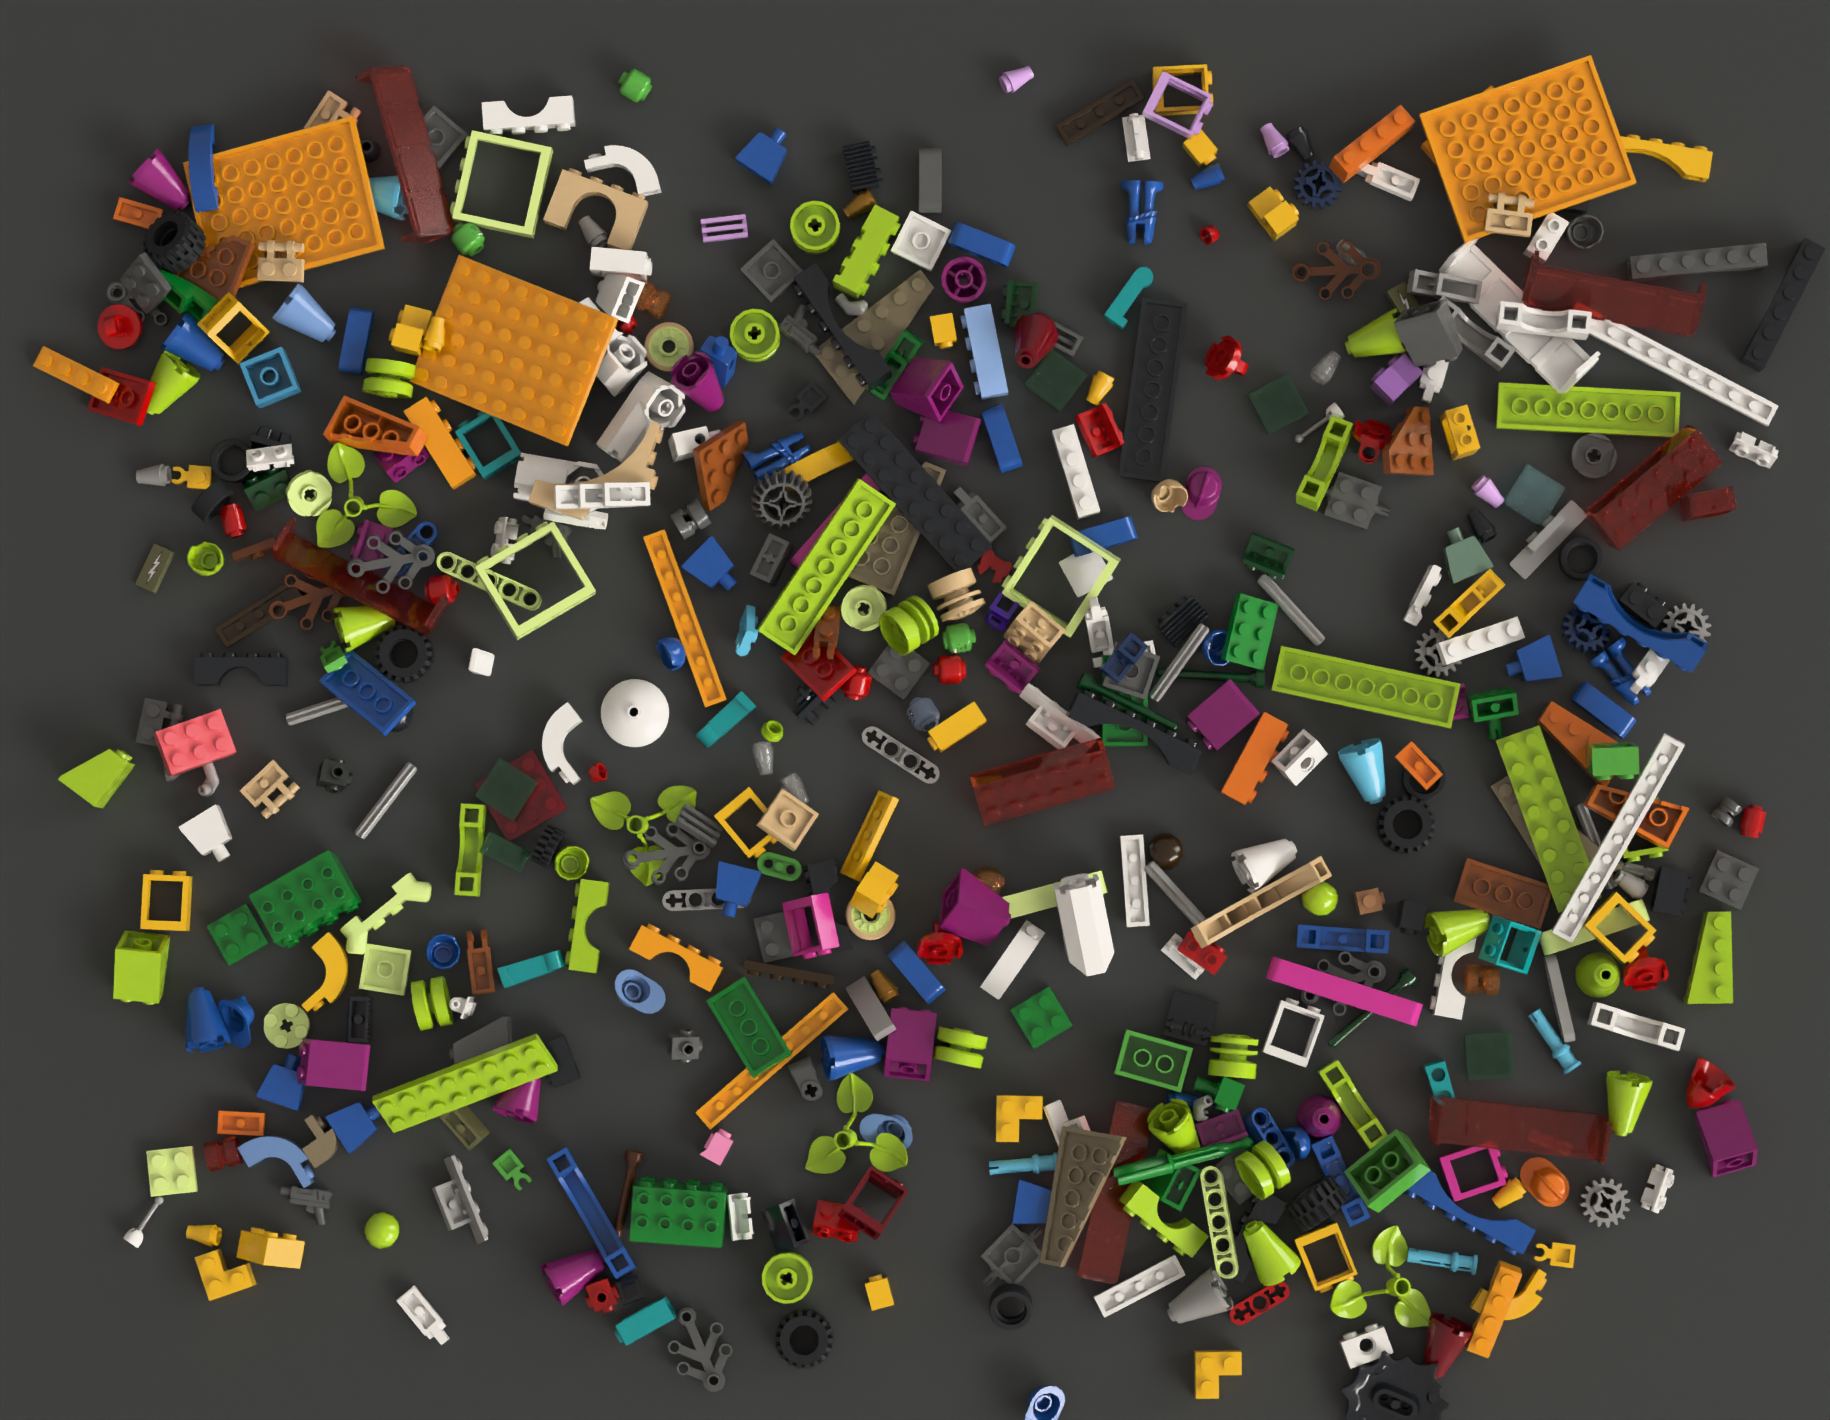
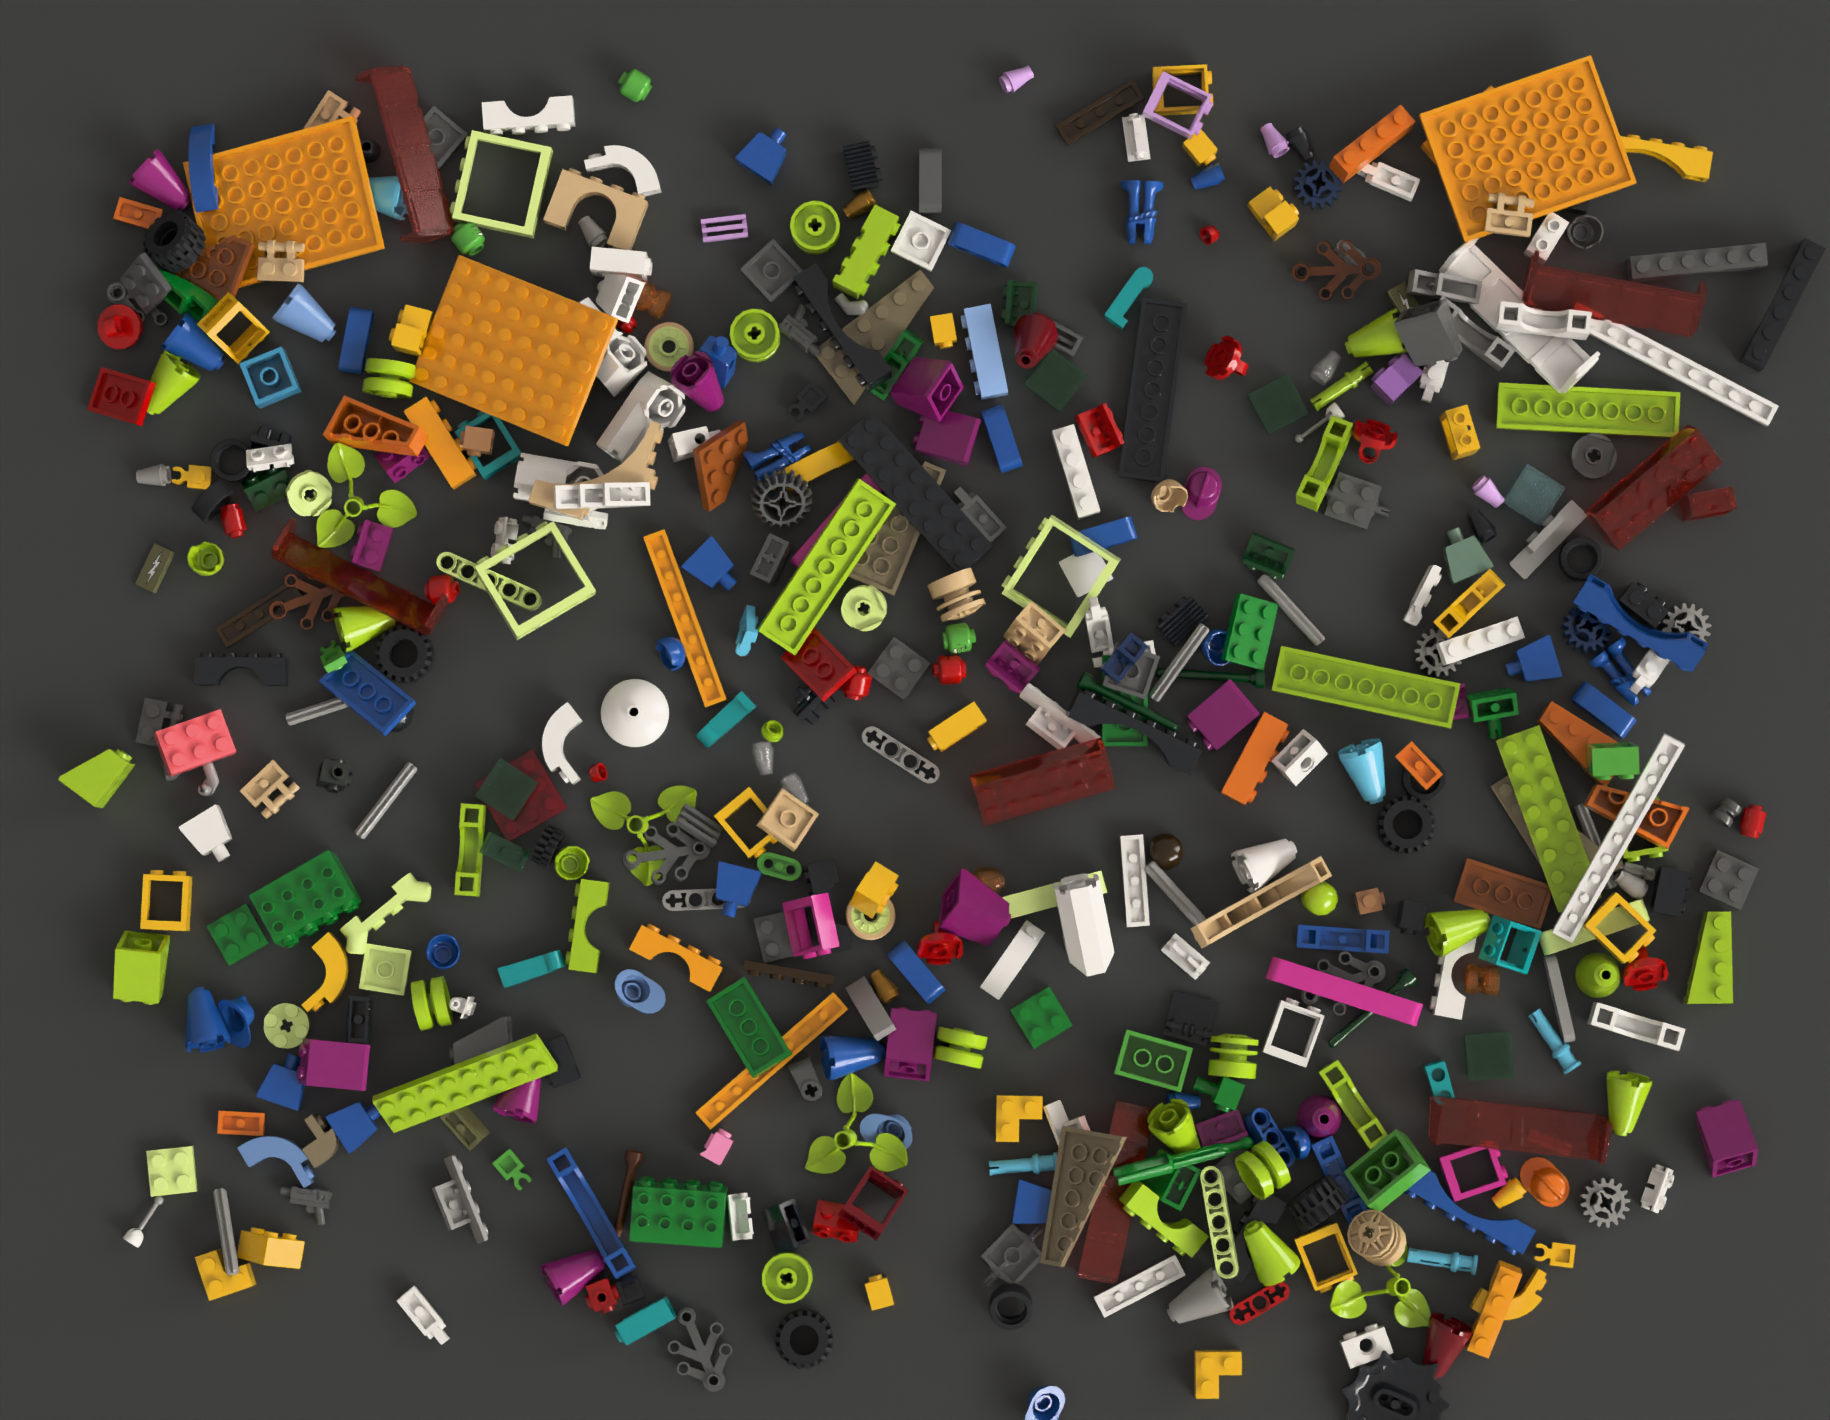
light orange plate [33,346,119,404] -> none
yellow cone [186,1225,222,1247] -> none
clear red wheel [203,1136,243,1172] -> none
reddish brown plate [231,537,280,563] -> none
dark grey plant [347,530,435,594] -> none
lime hair [364,1212,400,1249] -> none
blue beam [386,521,439,578] -> none
yellow cone [422,317,445,352] -> none
dark orange hinge [467,929,496,995] -> none
white slope [468,648,494,676] -> none
dark grey brick [667,1028,703,1062] -> none
dark grey wheel [670,498,712,540] -> none
dark orange hinge [813,606,842,659] -> none
yellow plate [840,791,899,882] -> none
lime wheel [879,595,939,656] -> none
sand blue head [906,697,940,732] -> none
magenta cylinder [941,257,986,303] -> none
red piece [977,549,1013,583] -> none
dark purple window [984,592,1019,632] -> none
yellow cone [1086,370,1114,406] -> none
red bracket [1177,931,1227,975] -> none
light grey arm [1192,1095,1213,1122] -> none
dark orange plate [1382,406,1434,476] -> none
red helmet [1686,1057,1736,1109] -> none
white hinge [1728,431,1779,469] -> none
none -> light grey axle [213,1188,239,1276]
none -> medium nougat brick [459,426,495,457]
none -> lime pin [1310,361,1374,412]
none -> tan wheel [1347,1210,1406,1266]

